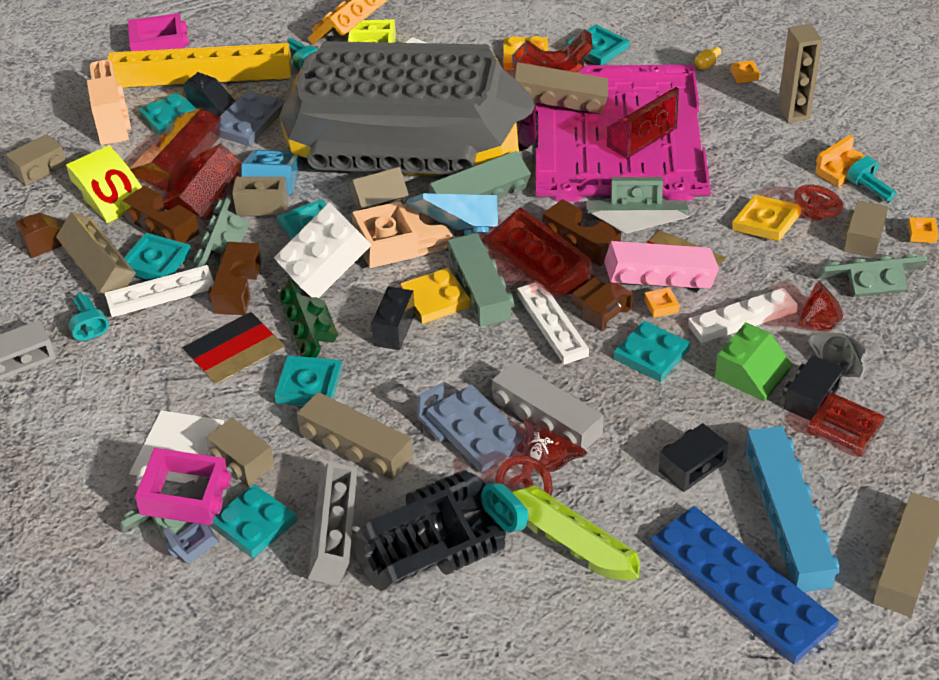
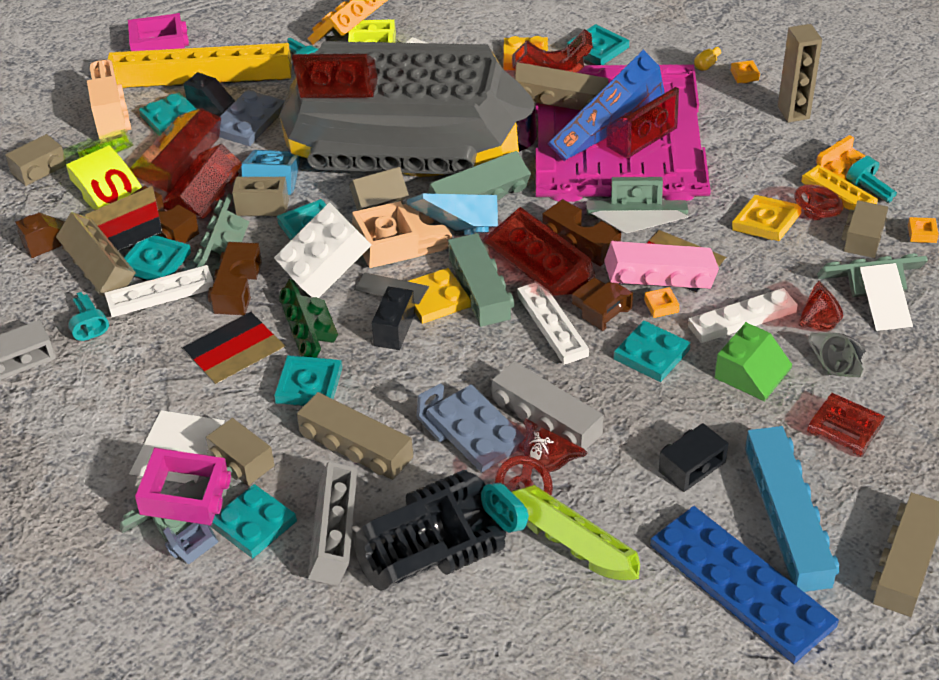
black brick [783,355,844,423] -> none
none -> clear neon green slope [77,129,134,158]
none -> sticker [85,186,162,251]
none -> clear red slope [292,54,378,98]
none -> dark grey sticker [354,272,429,304]
none -> blue wedge [548,49,665,161]
none -> yellow plate [801,165,878,210]
none -> white sticker [860,263,913,331]

